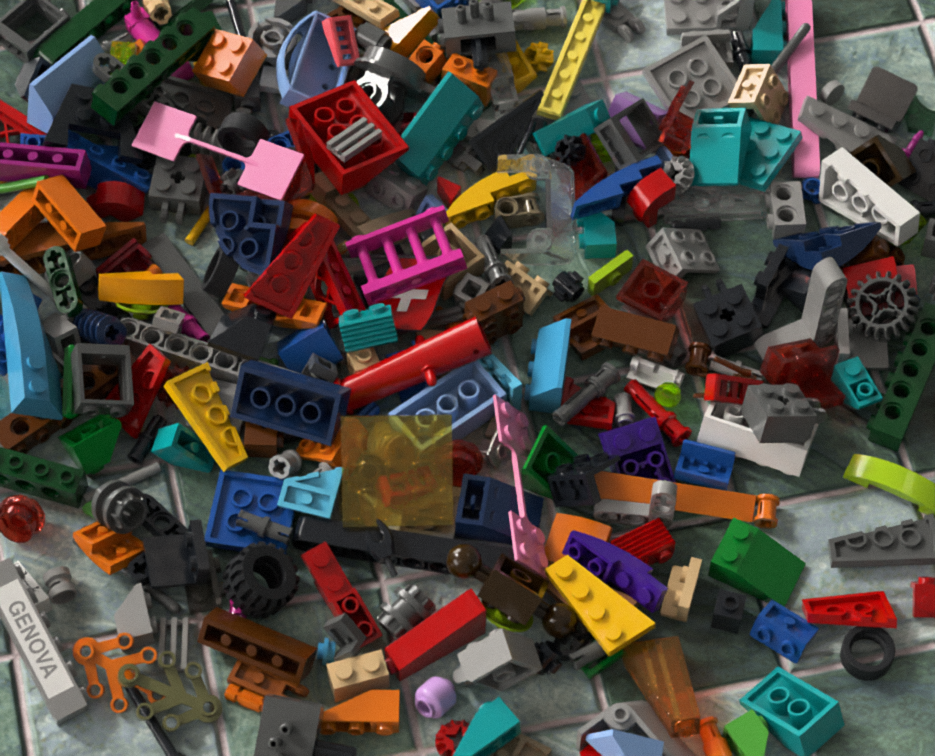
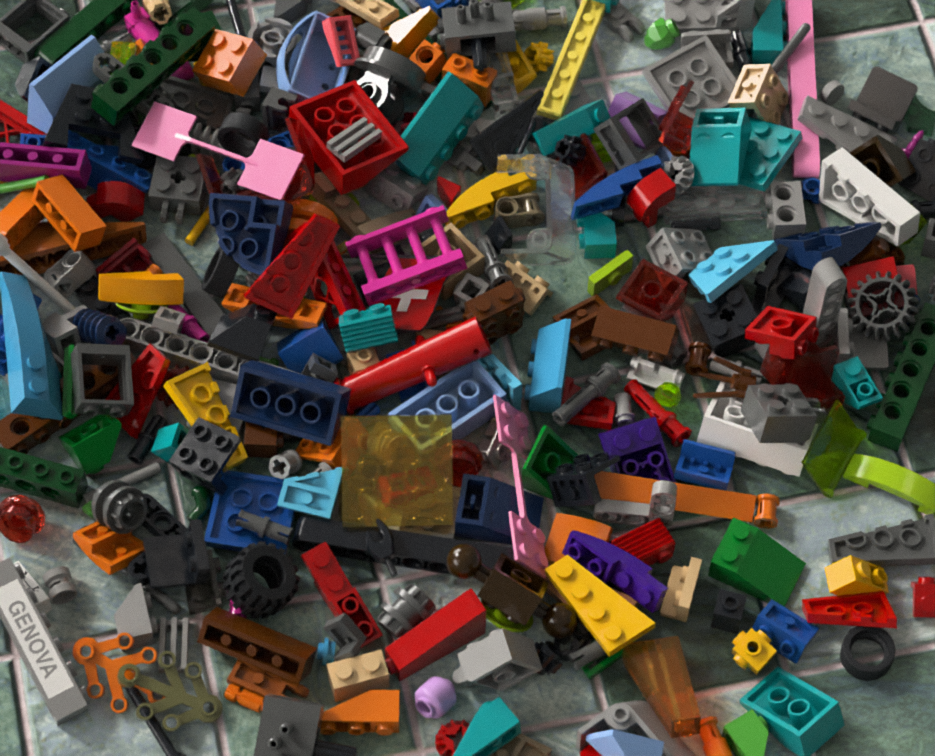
dark green beam [43,246,83,318] -> none
black gear [552,271,584,302] -> none
red slope [704,373,763,405] -> none
none -> black bracket [169,418,241,496]
none -> dark green arm [187,486,212,522]
none -> dark grey hinge [261,86,298,134]
none -> bright green rock [644,18,680,50]
none -> medium azure wing [688,241,778,303]
none -> yellow brick [732,628,777,675]
none -> red plate [745,306,819,360]
none -> clear neon green piece [801,400,867,498]
none -> yellow slope [825,555,889,596]

